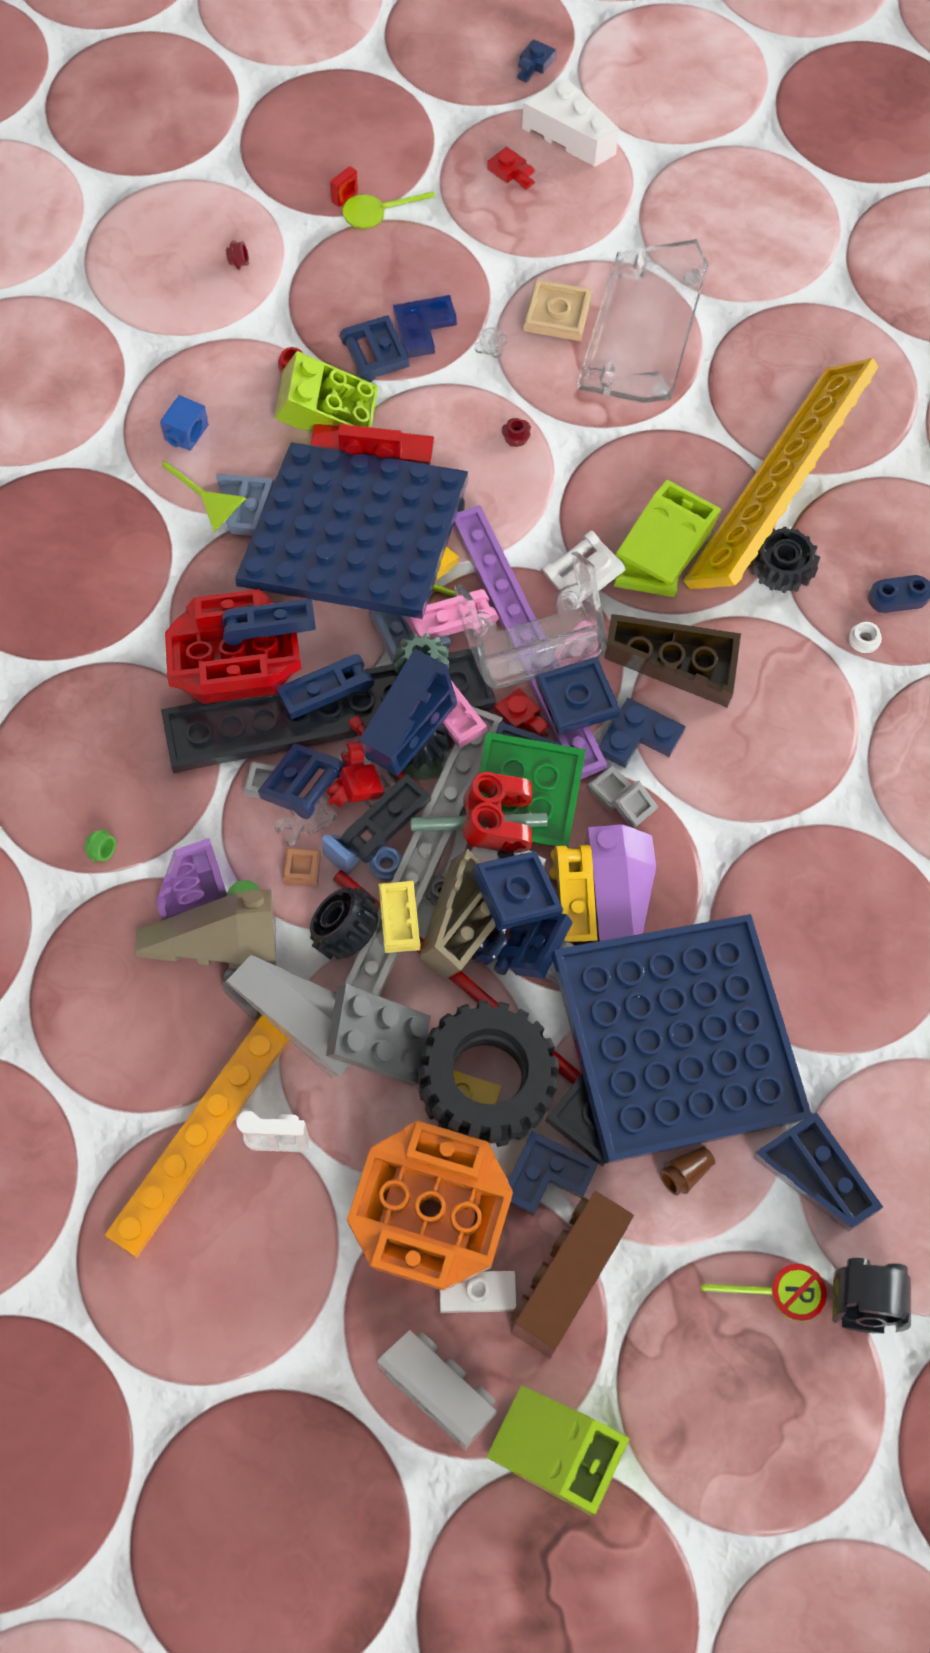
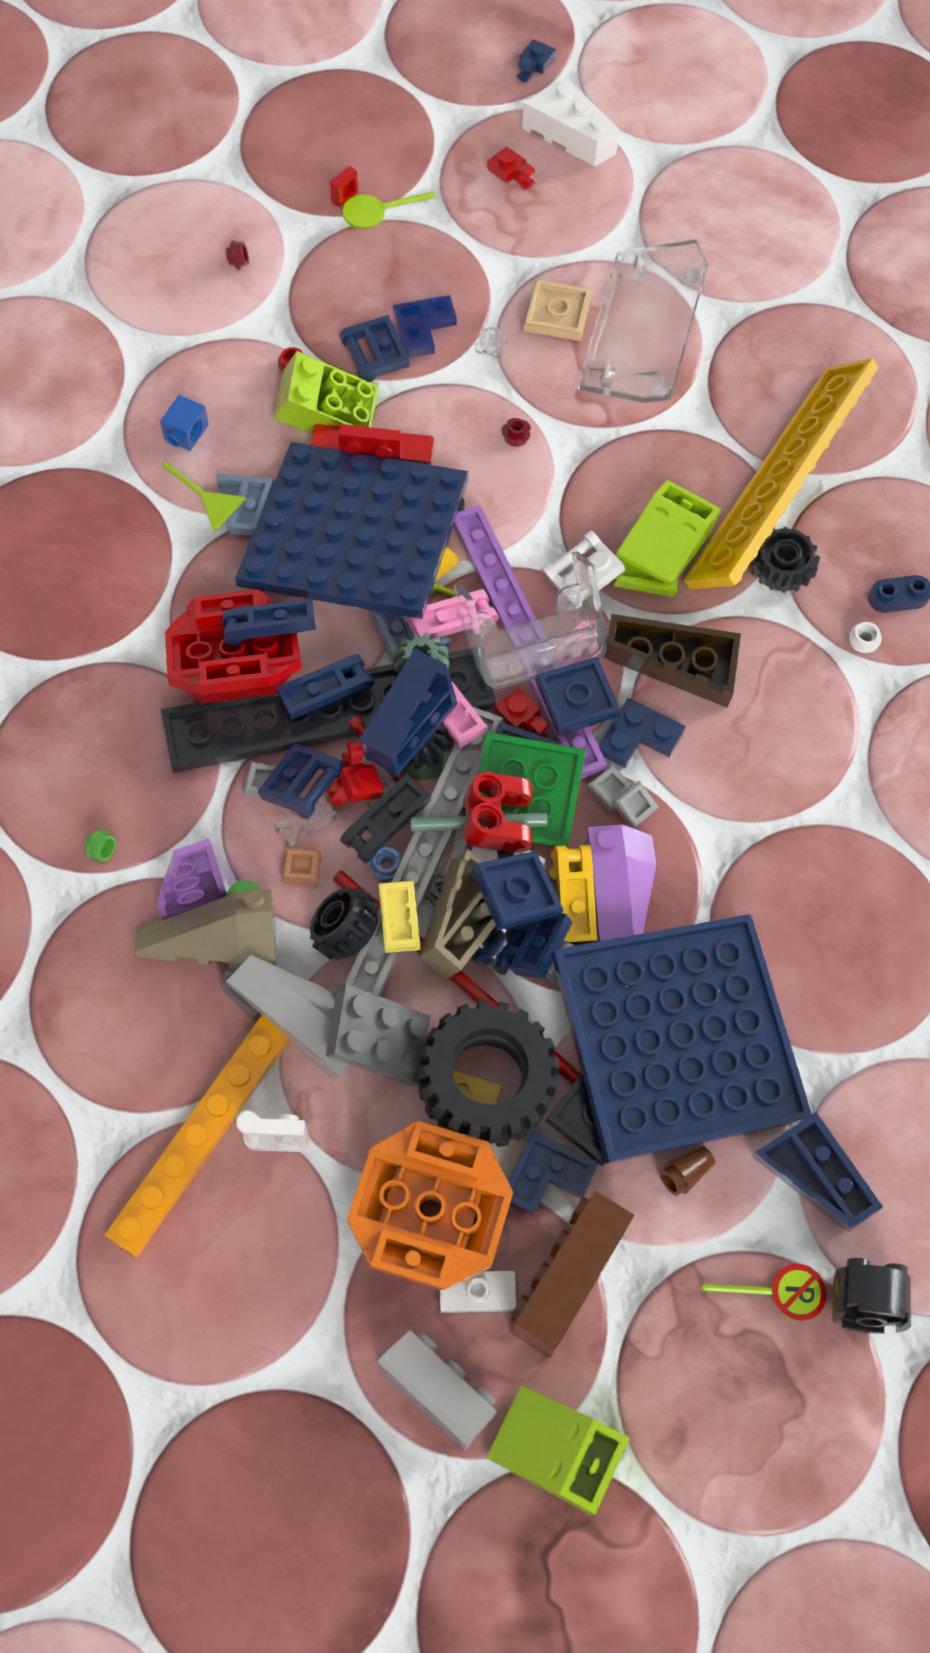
medium blue slope [322,835,360,875] -> none

